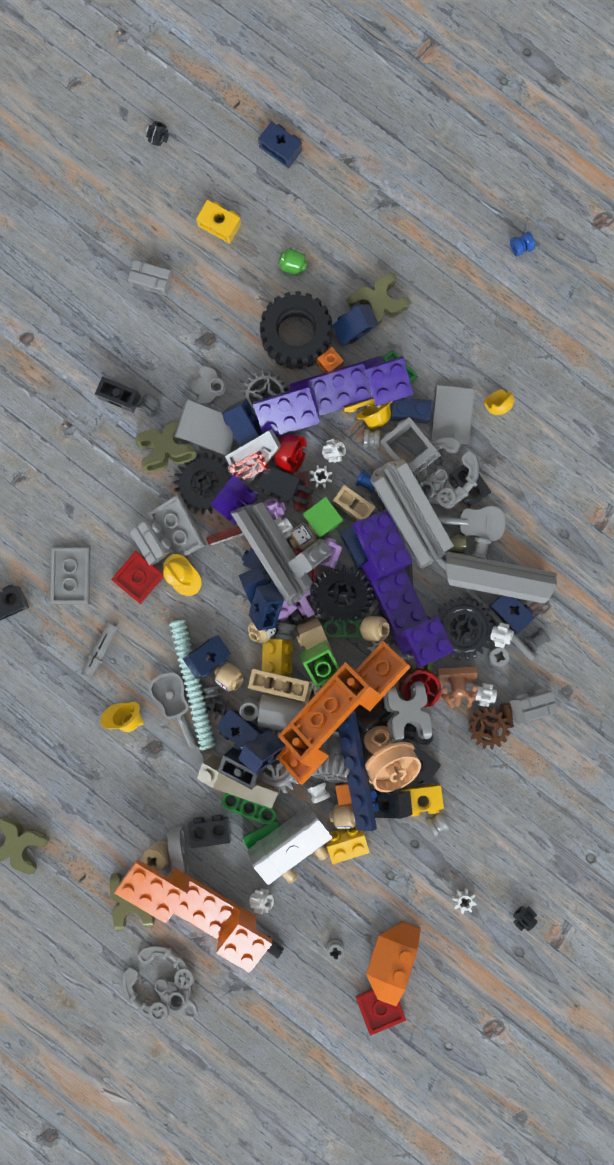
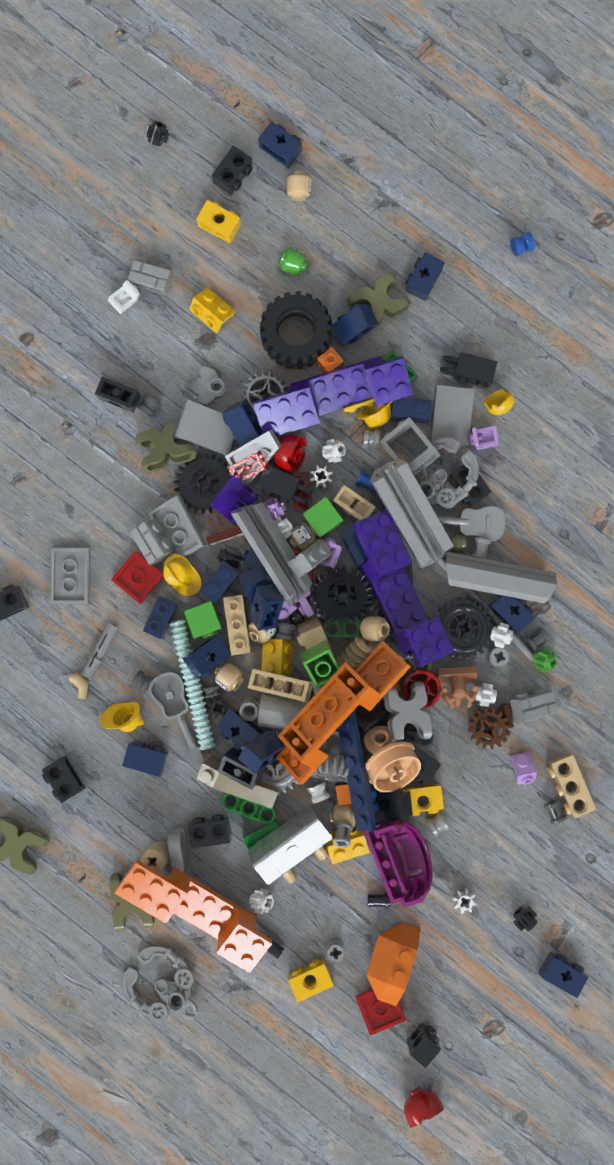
none -> black brick [42,756,85,803]
none -> tan arm [69,672,88,699]
none -> white bracket [108,280,140,314]
none -> dark blue brick [122,740,169,777]
none -> dark grey wheel [130,670,153,695]
none -> dark blue brick [143,596,179,639]
none -> bright green head [184,601,223,639]
none -> yellow bracket [189,287,235,333]
none -> dark blue brick [200,561,240,604]
none -> black brick [211,145,253,195]
none -> black pin [217,548,242,568]
none -> tan brick [223,595,252,655]
none -> tan head [287,171,311,201]
none -> yellow brick [288,958,334,1002]
none -> light grey bush [333,822,353,848]
none -> tan piece [336,636,377,669]
none -> magenta piece [364,818,433,908]
none -> black pin [368,893,391,909]
none -> red cylinder [404,1087,444,1128]
none -> dark blue brick [405,252,445,301]
none -> black brick [407,1022,441,1068]
none -> black hinge [440,352,498,389]
none -> lavender bracket [470,425,500,450]
none -> lavender bracket [510,751,537,784]
none -> bright green gear [533,647,558,673]
none -> dark blue brick [538,952,588,998]
none -> dark grey bush [544,799,567,824]
none -> tan brick [547,753,596,818]

